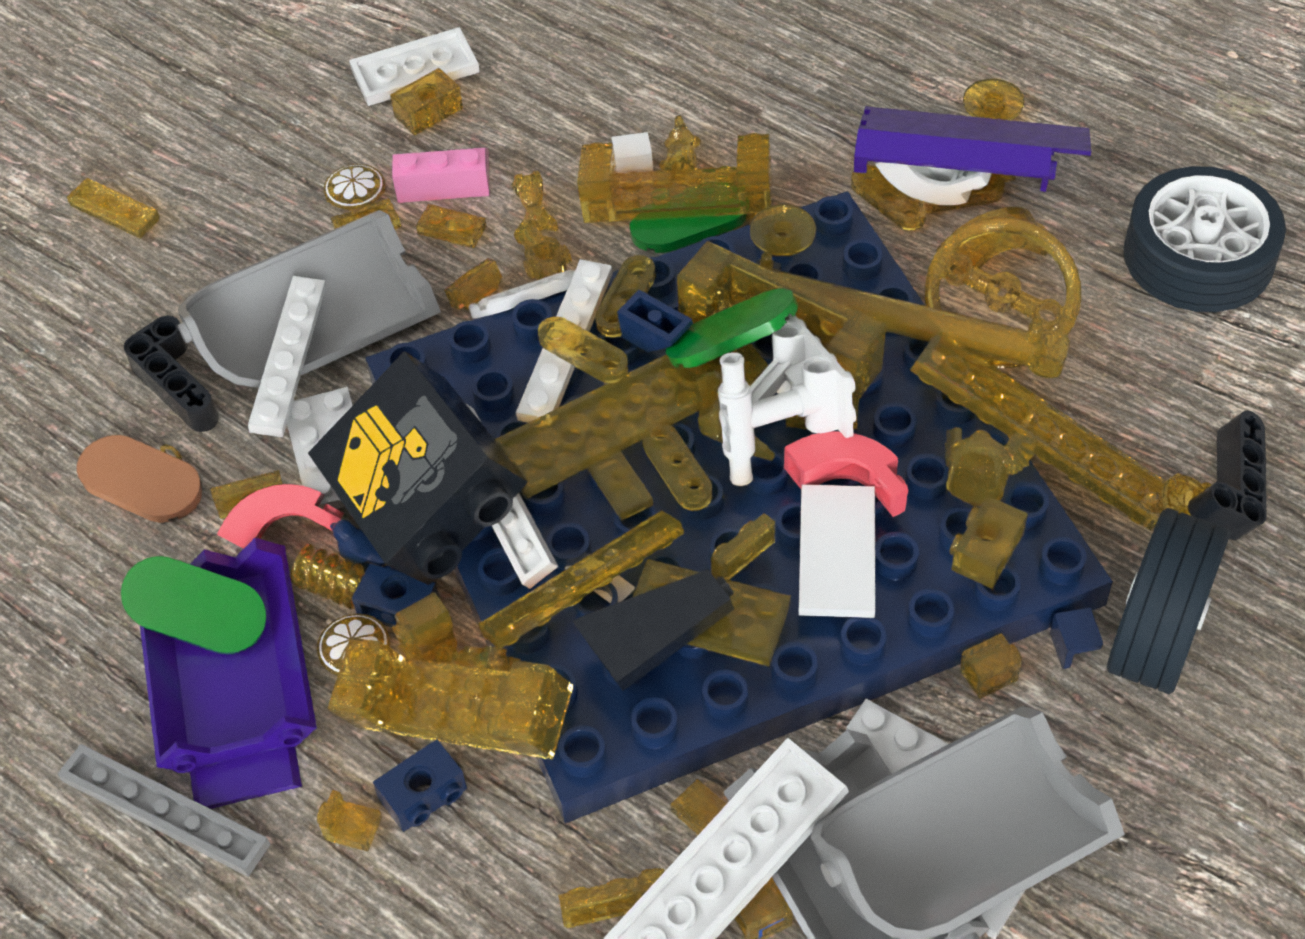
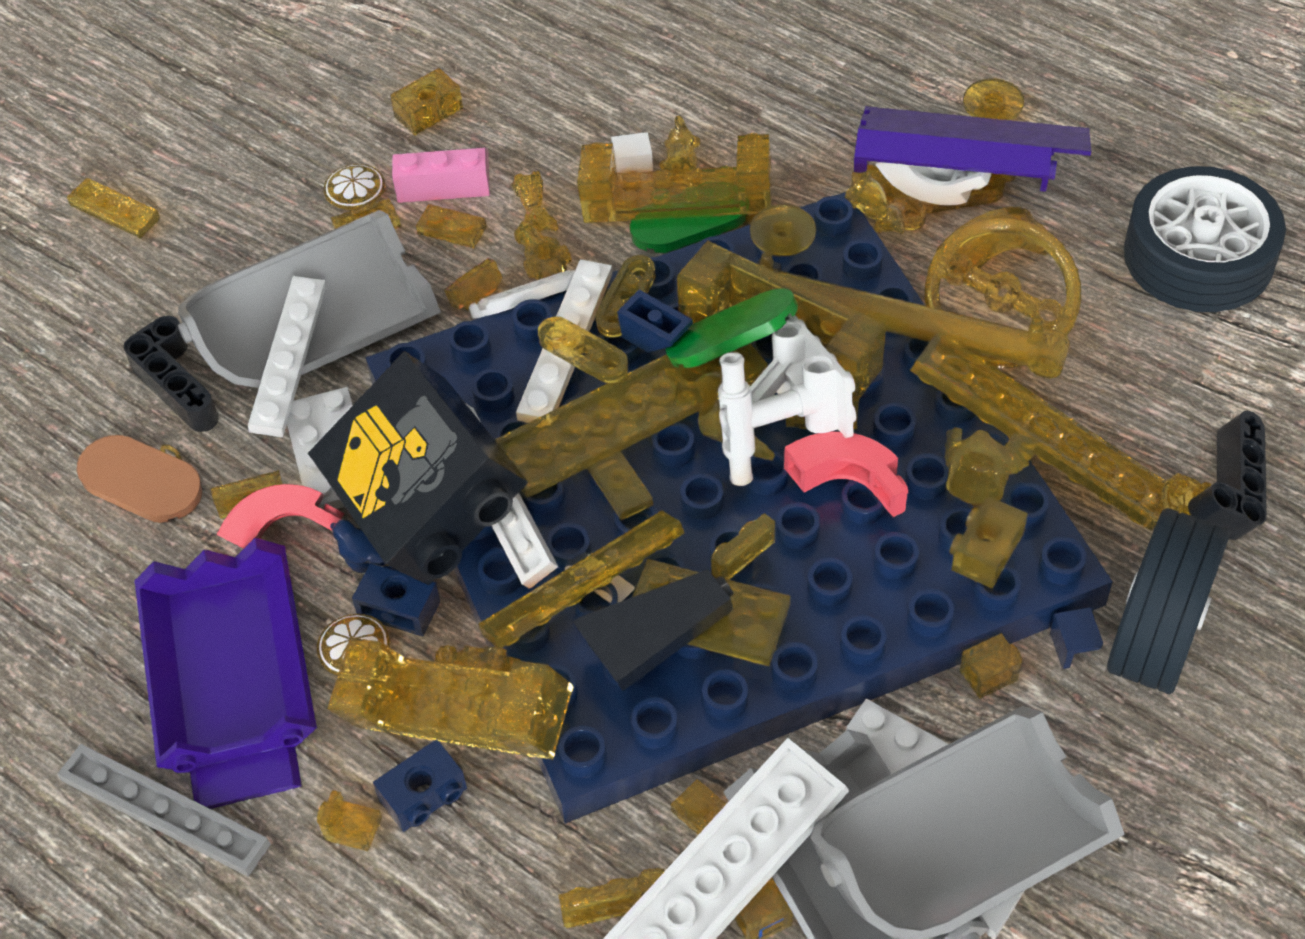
green tile [121,556,266,655] -> none
clear yellow piece [290,543,364,610] -> none
white plate [349,27,480,106] -> none
clear yellow brick [392,592,457,670] -> none
clear yellow plate [643,423,712,511] -> none
white tile [799,485,875,618] -> none
none -> clear yellow animal [845,171,905,234]

